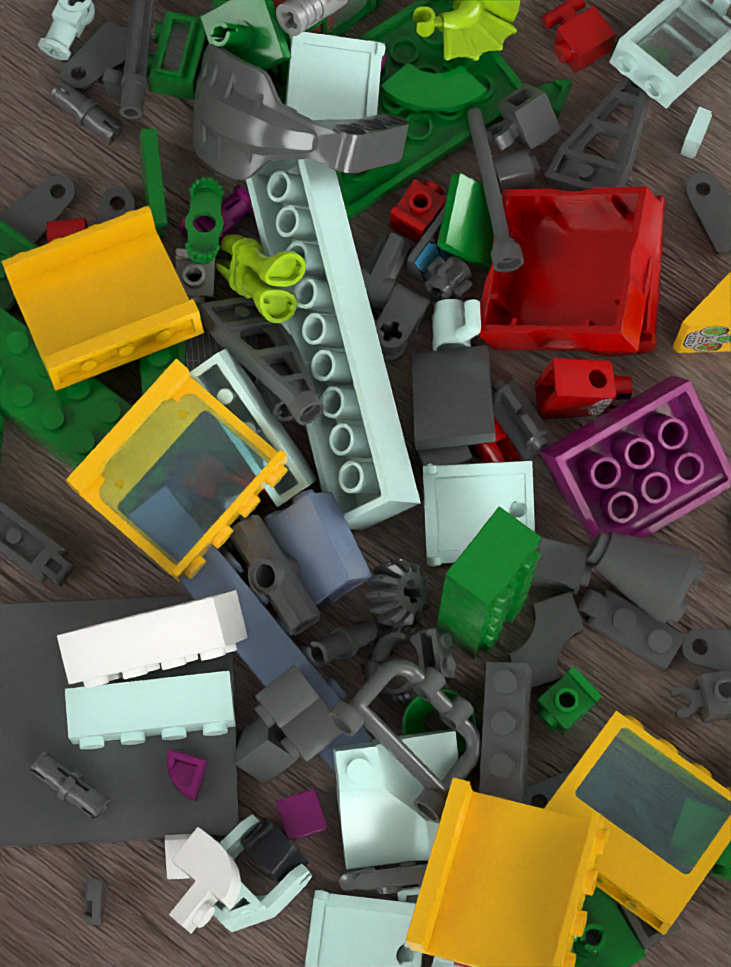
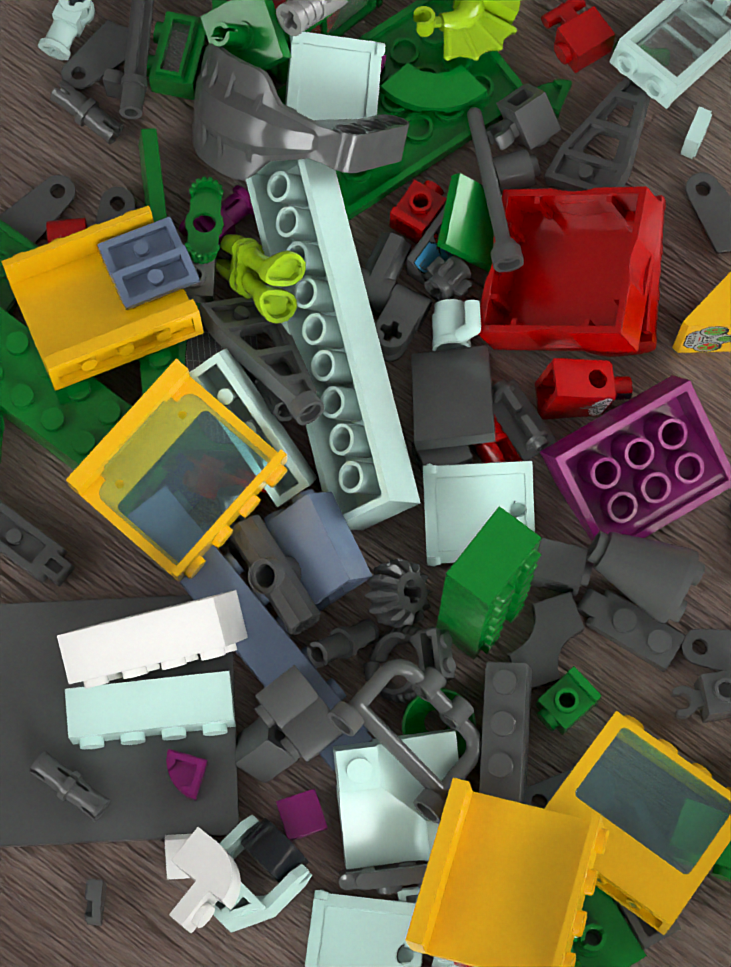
none -> sand blue slope [97,216,200,310]

